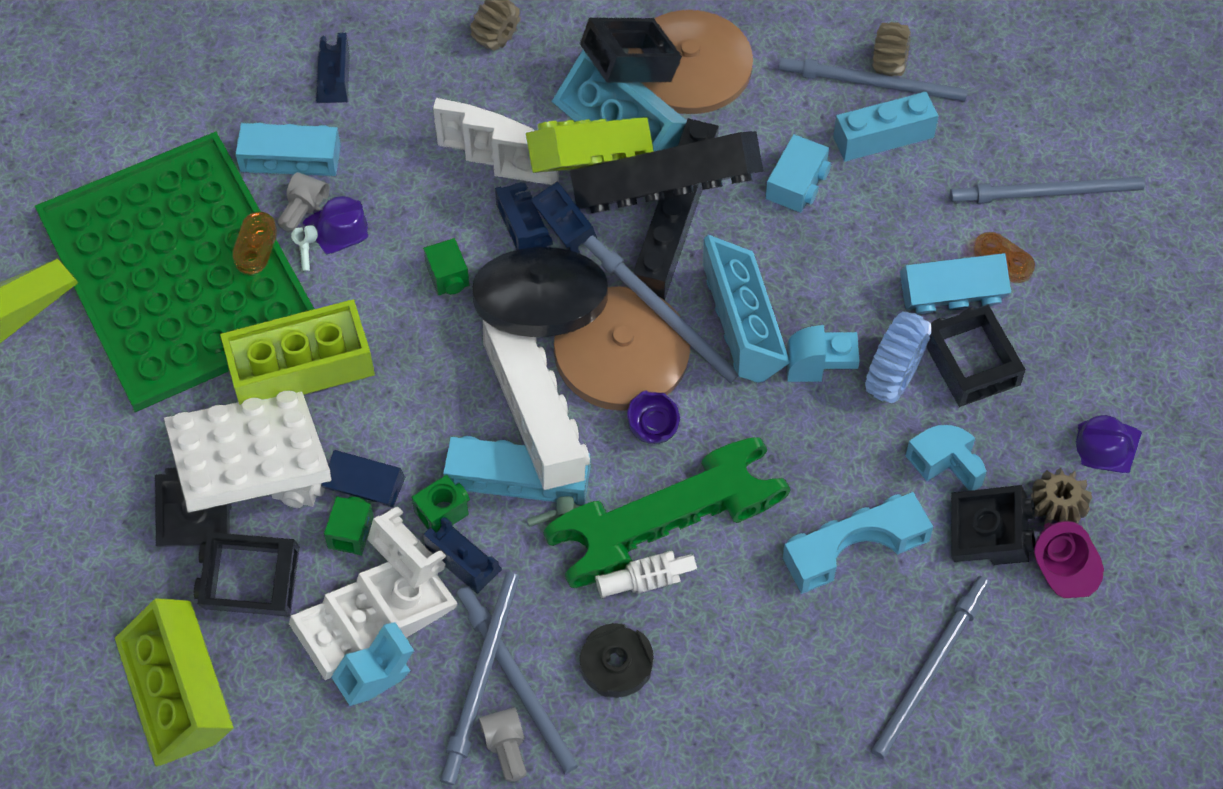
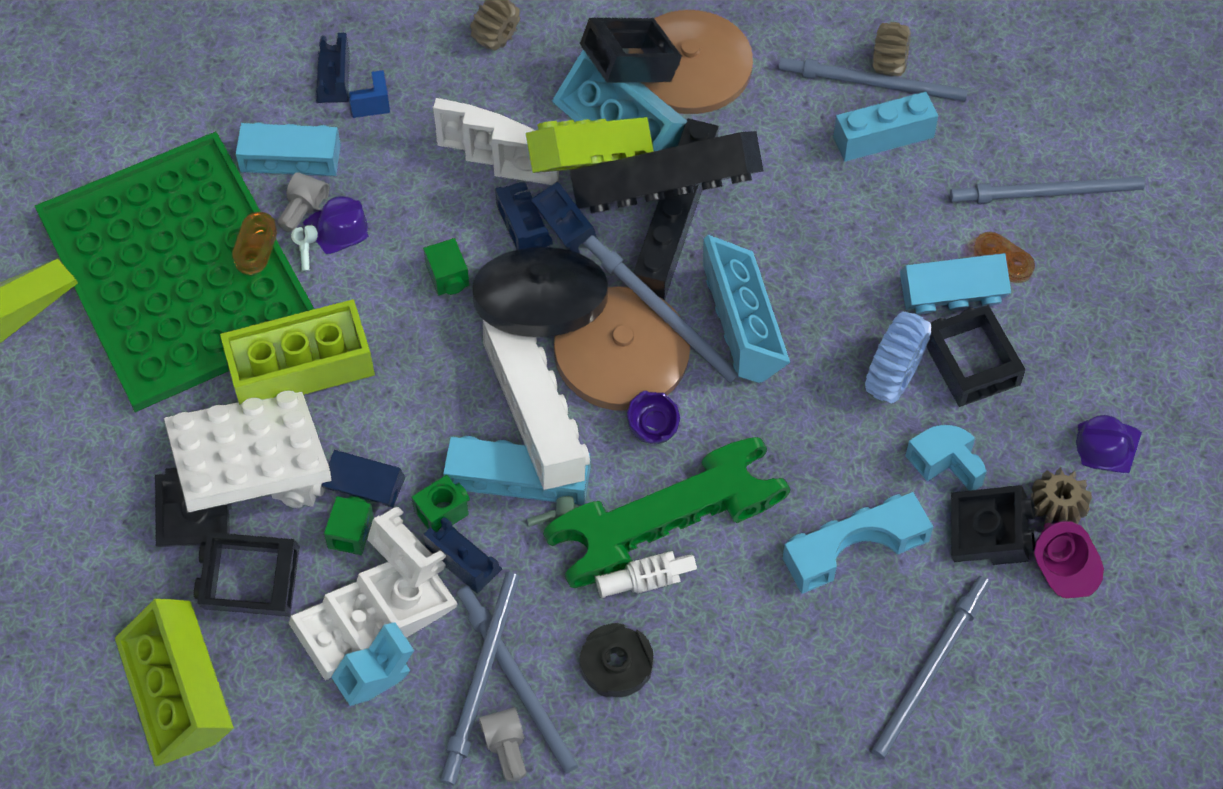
medium azure brick [765,134,831,213] -> none
medium azure brick [786,325,859,382] -> none
none -> blue panel [349,70,390,118]

